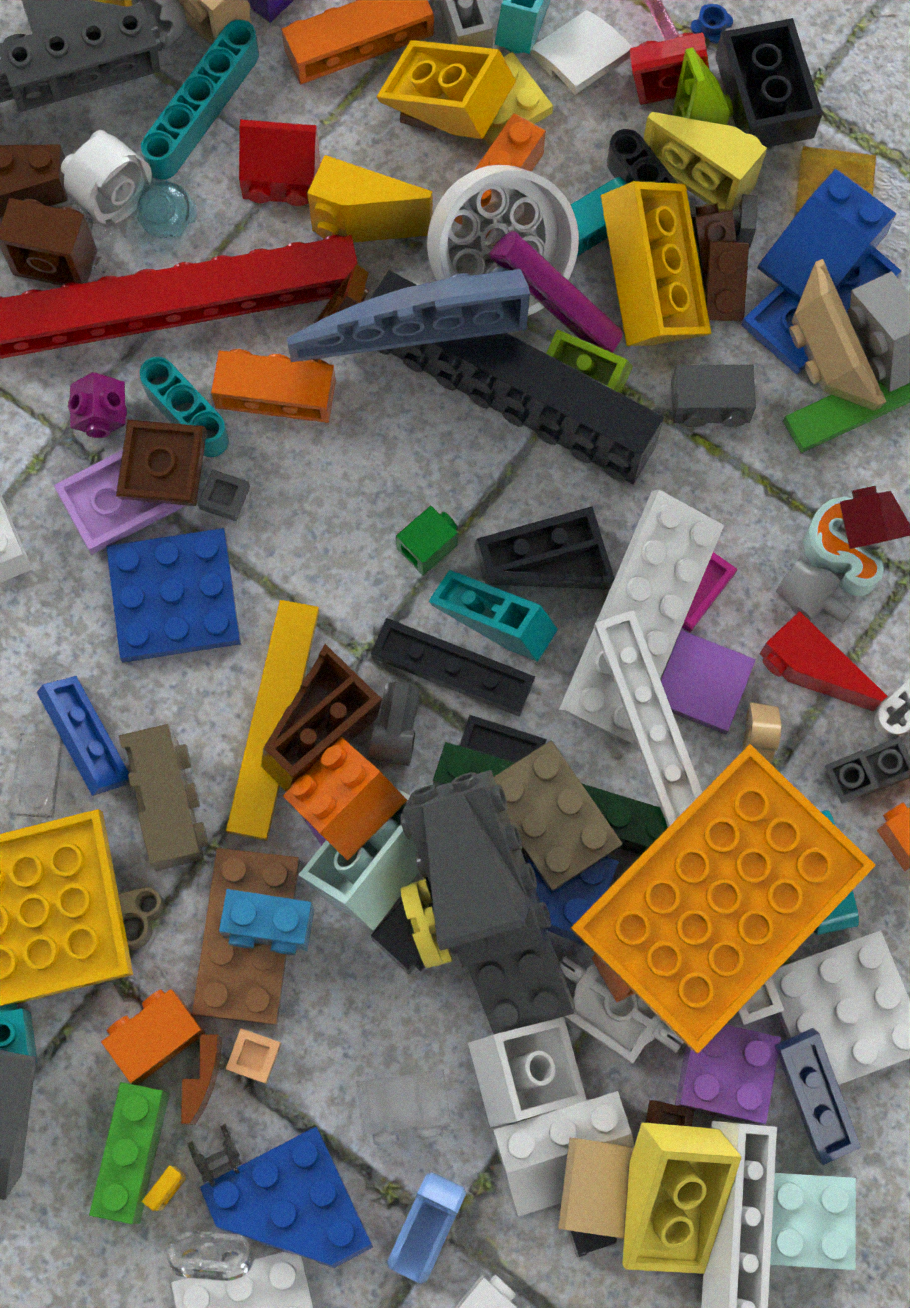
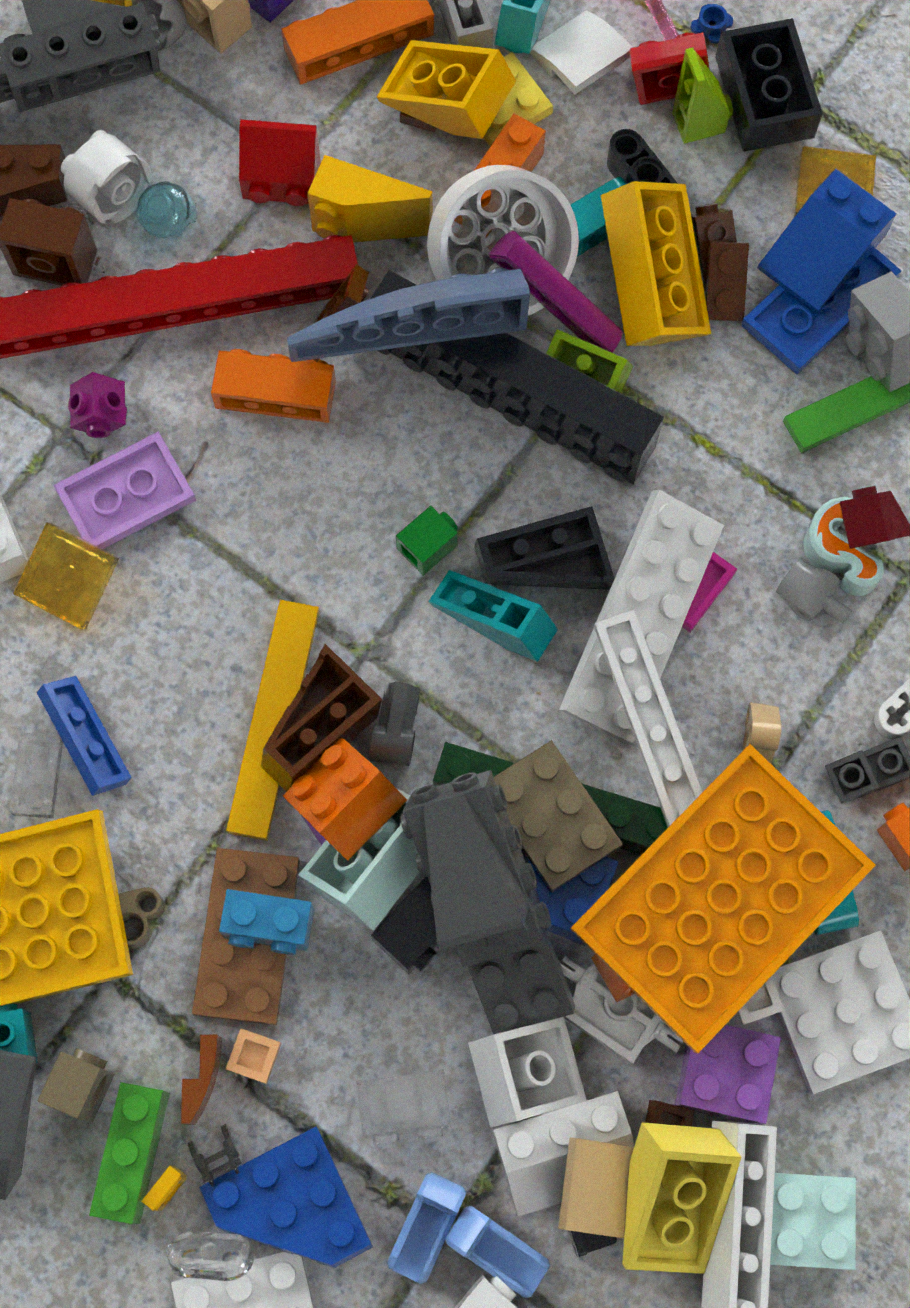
orange brick [101,989,206,1085] -> none
blue plate [106,528,241,663] -> none
reddish brown plate [116,419,207,506] -> none
dark tan wedge [118,724,209,871] -> none
teal beam [139,357,229,457] -> none
teal beam [141,20,259,180] -> none
dark grey plate [198,469,250,522] -> none
black plate [371,618,535,717] -> none
light yellow plate [400,878,453,968] -> none
black tile [459,715,547,763] -> none
light yellow slope [643,112,767,210] -> none
medium lavender tile [661,630,756,734] -> none
dark grey brick [671,364,756,427] -> none
dark grey plate [732,194,758,247] -> none
red slope [760,611,888,712] -> none
plate [774,1028,861,1165] -> none
tan wedge [789,259,886,411] -> none
none -> clear yellow tile [13,522,120,630]
none -> dark tan brick [37,1048,115,1122]
none -> light blue animal [446,1206,550,1298]

